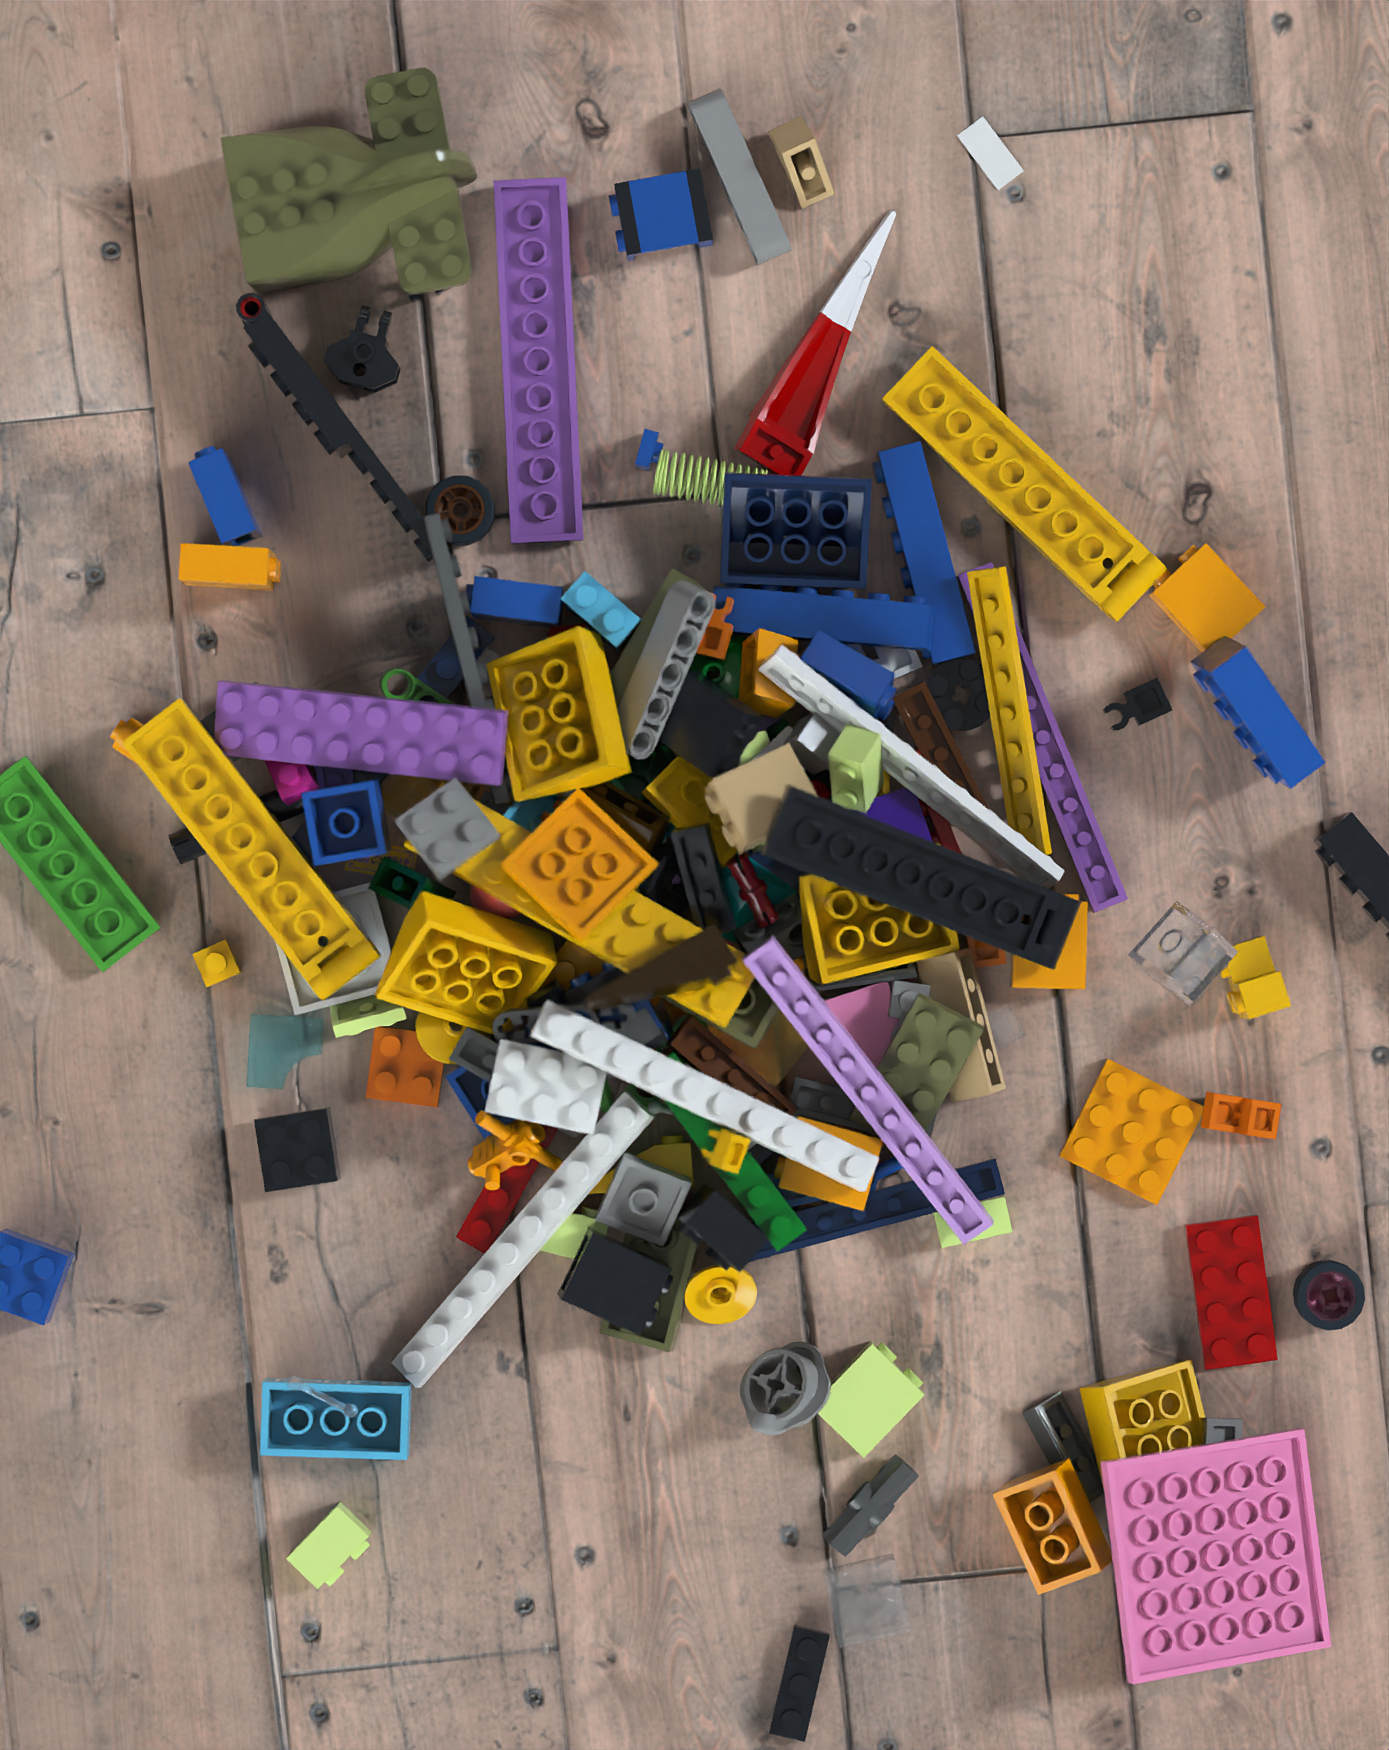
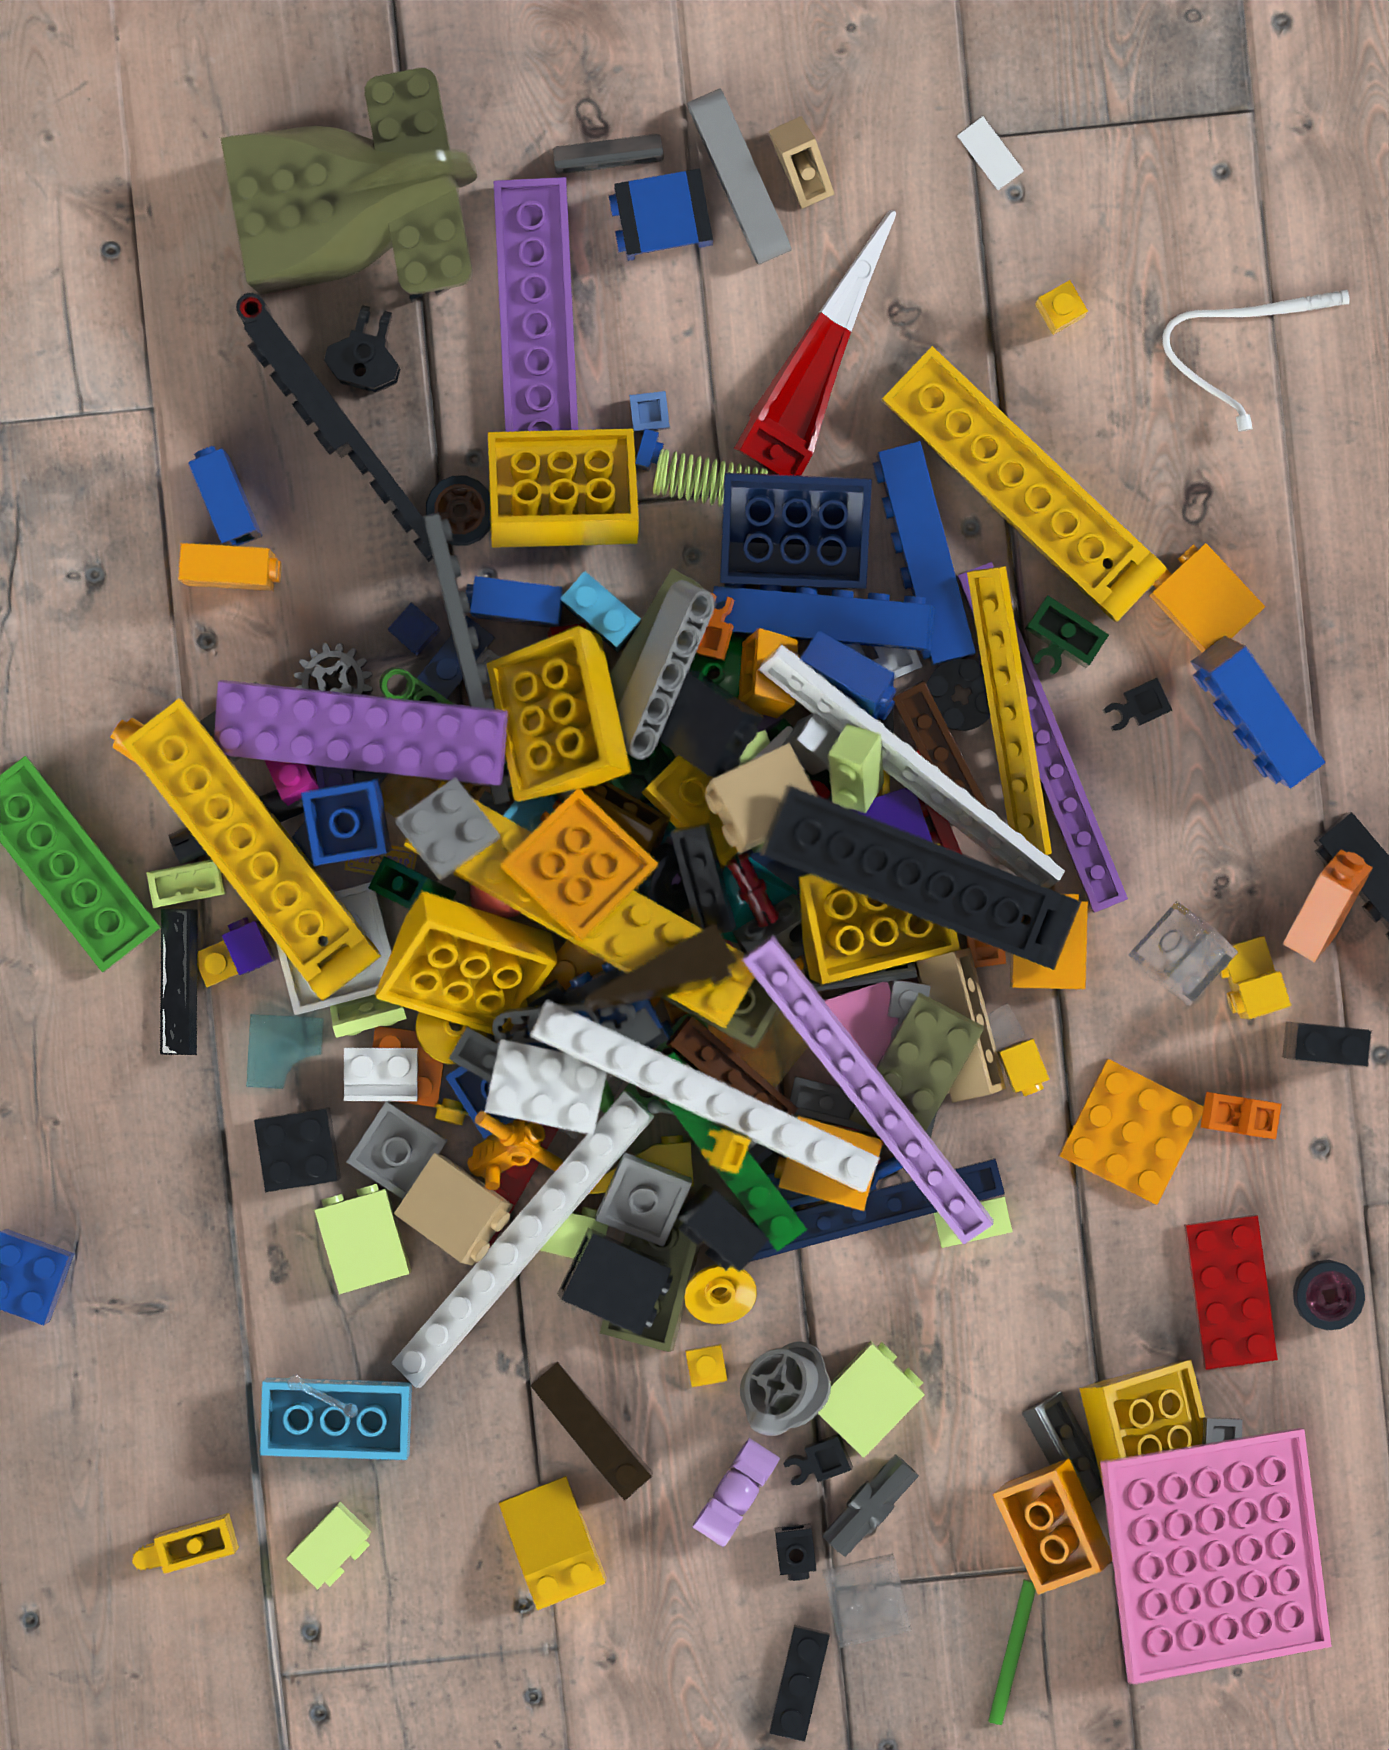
none -> yellow hinge [132,1513,239,1574]
none -> yellowish green plate [146,860,226,908]
none -> black tile [160,909,198,1055]
none -> dark purple brick [222,917,276,975]
none -> light grey gear [294,643,373,695]
none -> yellowish green brick [315,1183,412,1294]
none -> white plate [344,1048,418,1101]
none -> light grey plate [346,1101,448,1199]
none -> clear blue brick [387,602,441,656]
none -> tan brick [394,1153,513,1266]
none -> yellow plate [434,1098,469,1126]
none -> yellow slope [488,429,639,548]
none -> yellow slope [499,1476,606,1610]
none -> dark brown slope [530,1362,653,1501]
none -> dark grey slope [553,134,664,174]
none -> medium blue plate [629,391,670,433]
none -> yellow plate [685,1344,727,1387]
none -> lavender piece [692,1438,780,1547]
none -> black brick [775,1523,817,1581]
none -> black plate [783,1434,853,1485]
none -> bright green bar [988,1579,1036,1725]
none -> yellow brick [997,1038,1050,1096]
none -> dark green brick [1025,595,1109,675]
none -> yellow brick [1035,280,1088,335]
none -> white piece [1162,290,1349,432]
none -> black brick [1282,1021,1372,1067]
none -> orange brick [1283,850,1373,963]

